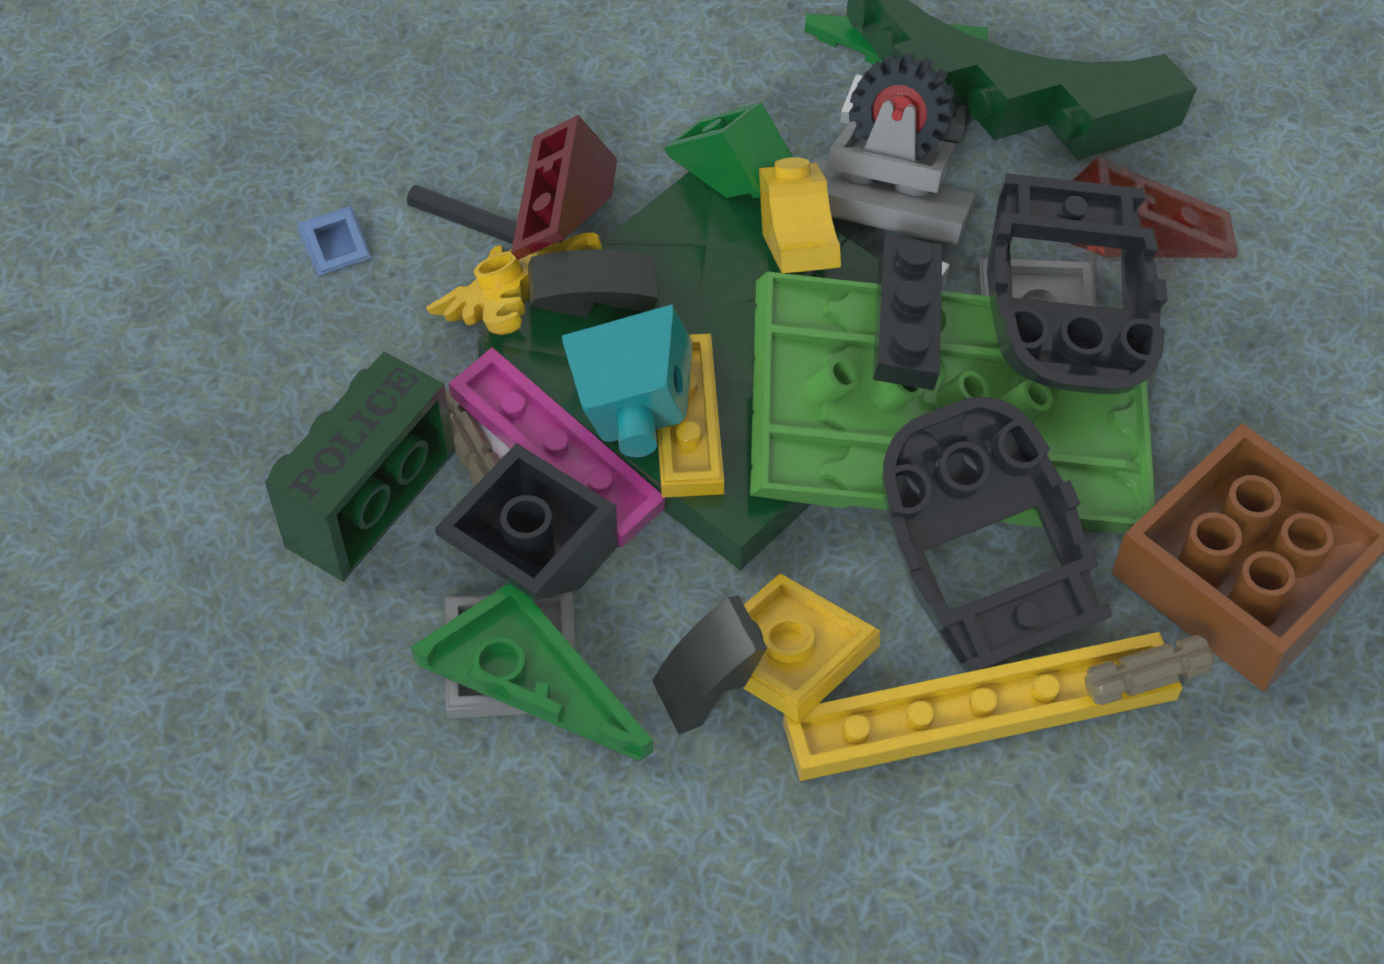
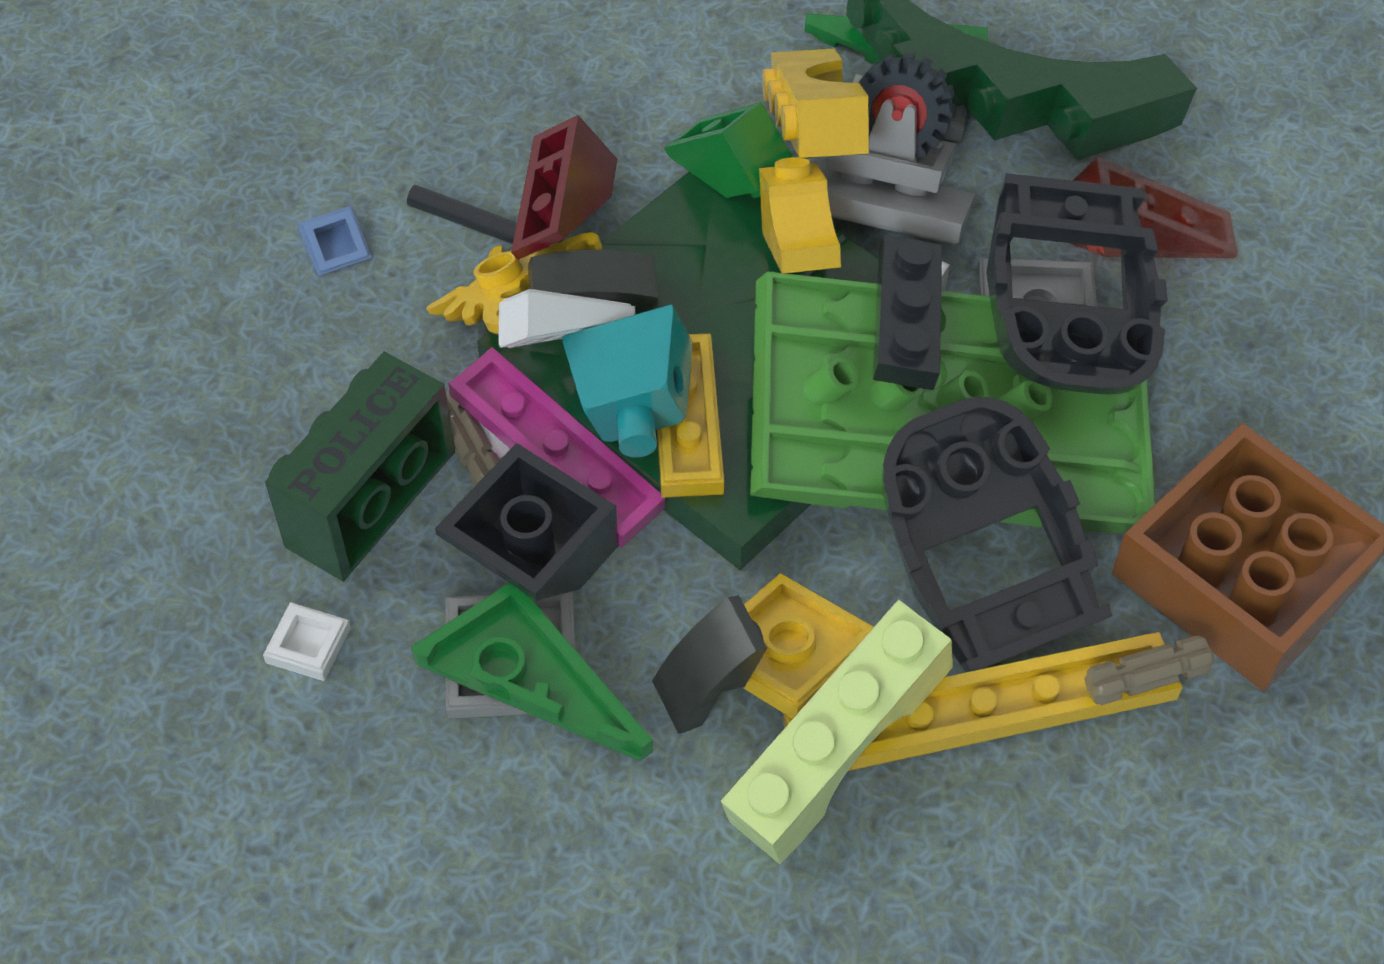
none -> white tile [263,602,351,681]
none -> white slope [499,289,635,348]
none -> yellowish green arch [721,599,953,864]
none -> yellow arch [762,48,869,158]

